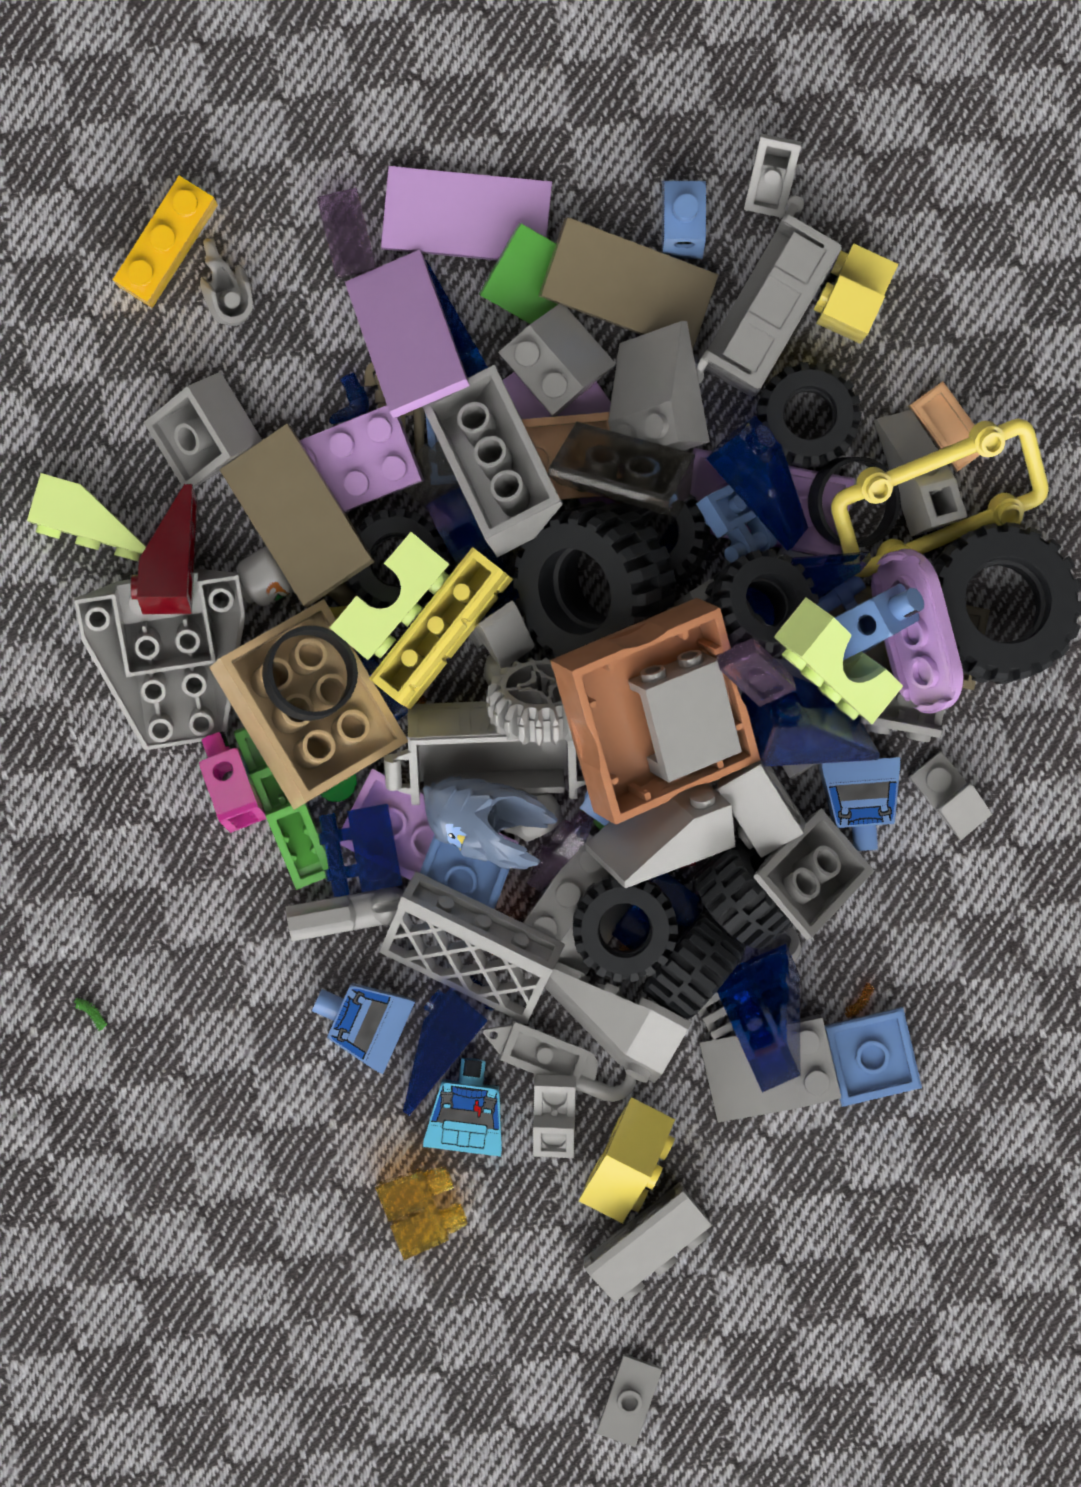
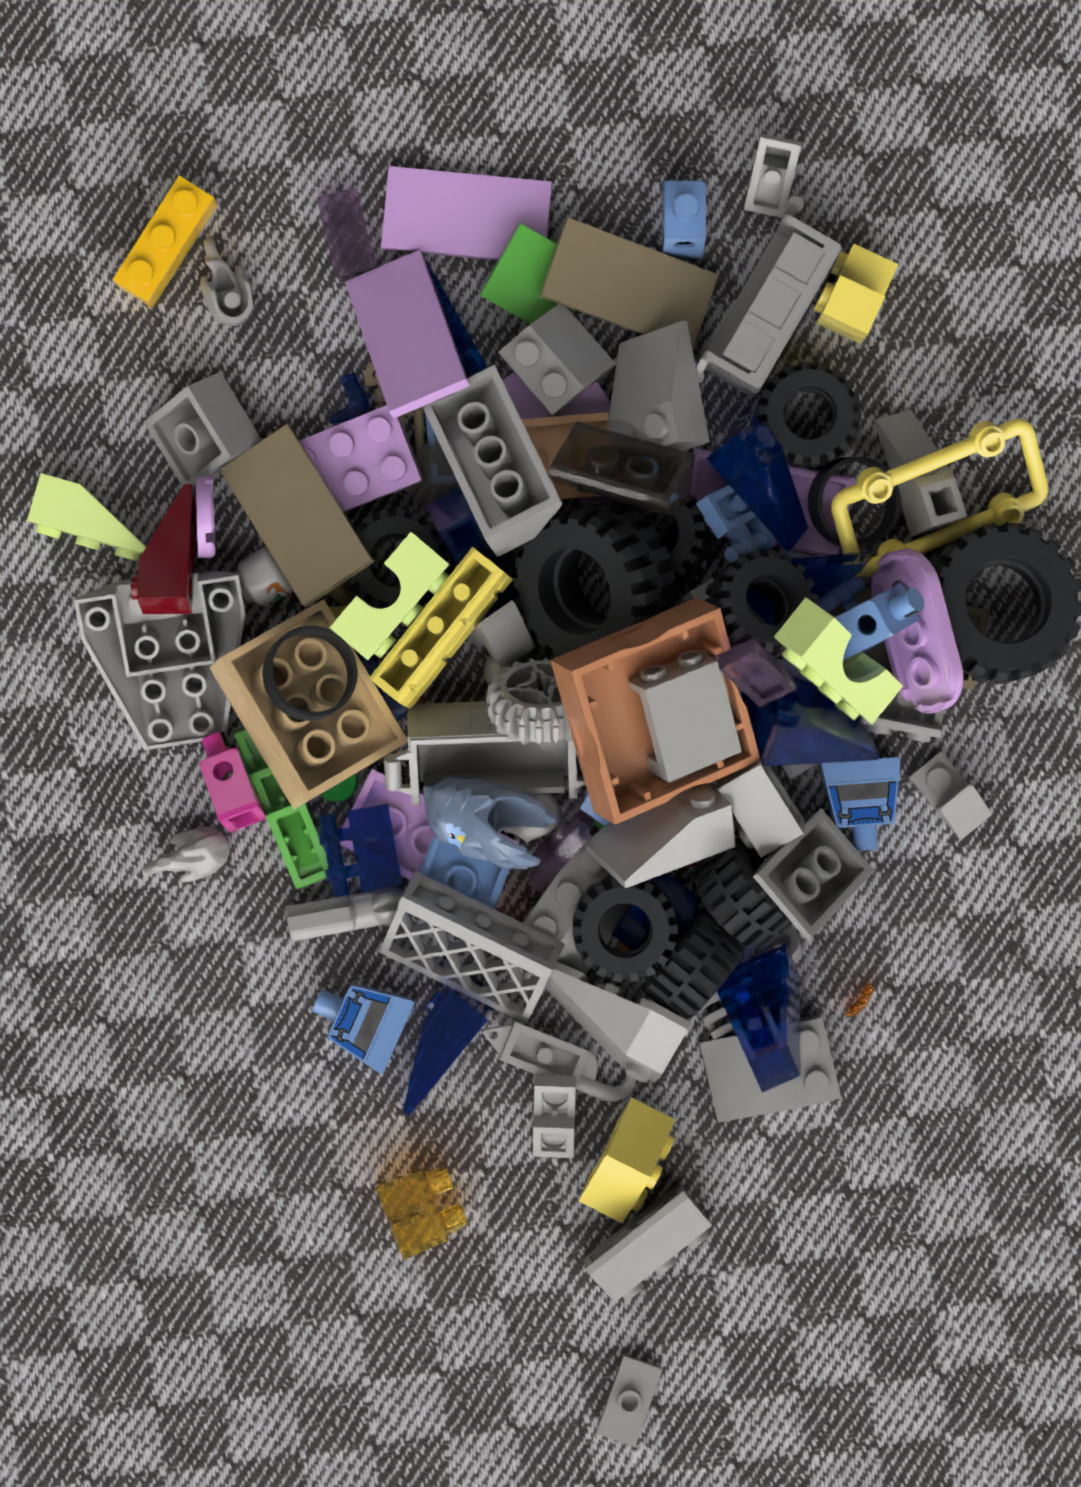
bright green leg [74,997,107,1031] -> none
torso [423,1058,502,1157] -> none
medium blue plate [824,1007,922,1107] -> none
light nougat tile [908,381,980,472] -> none
none -> light grey piece [141,827,230,882]
none -> lavender tile [196,476,215,558]

